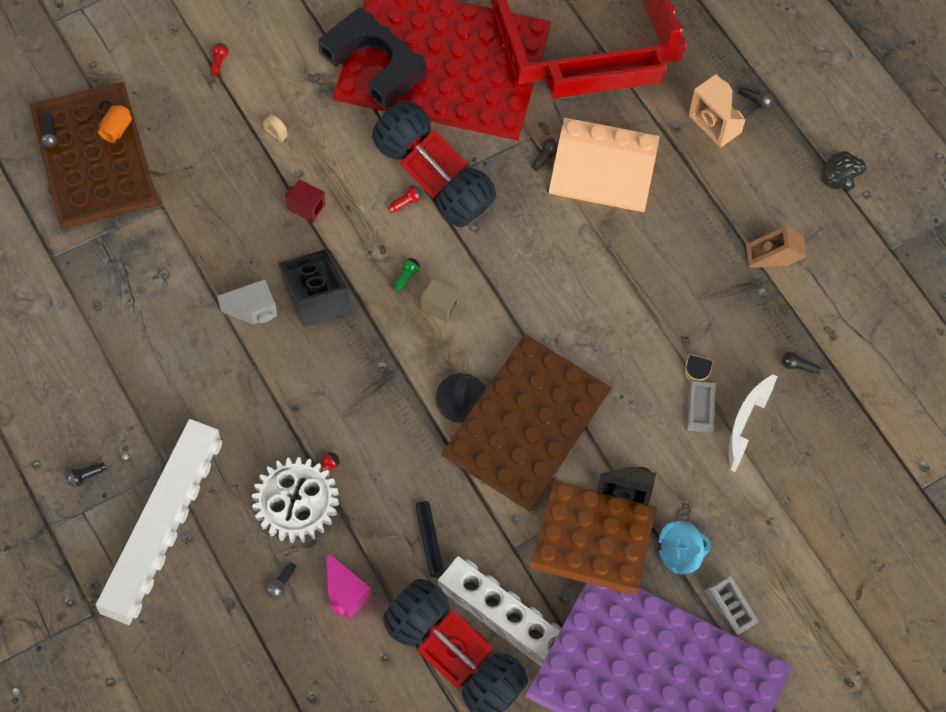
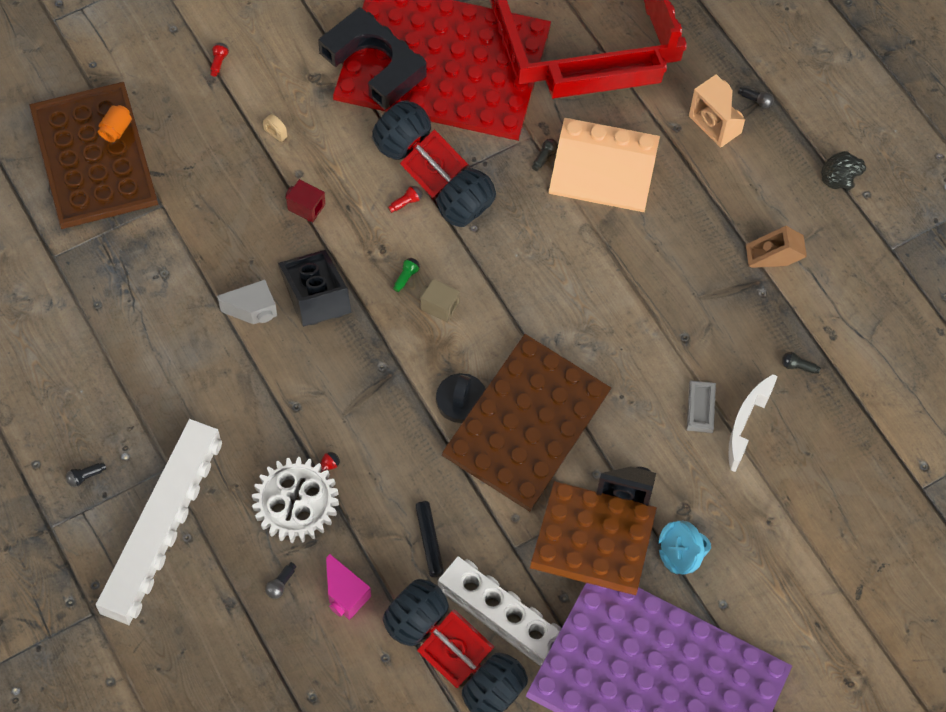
piece [41,114,58,147] -> none
black tile [685,354,714,382] -> none
light grey slope [704,575,759,636] -> none

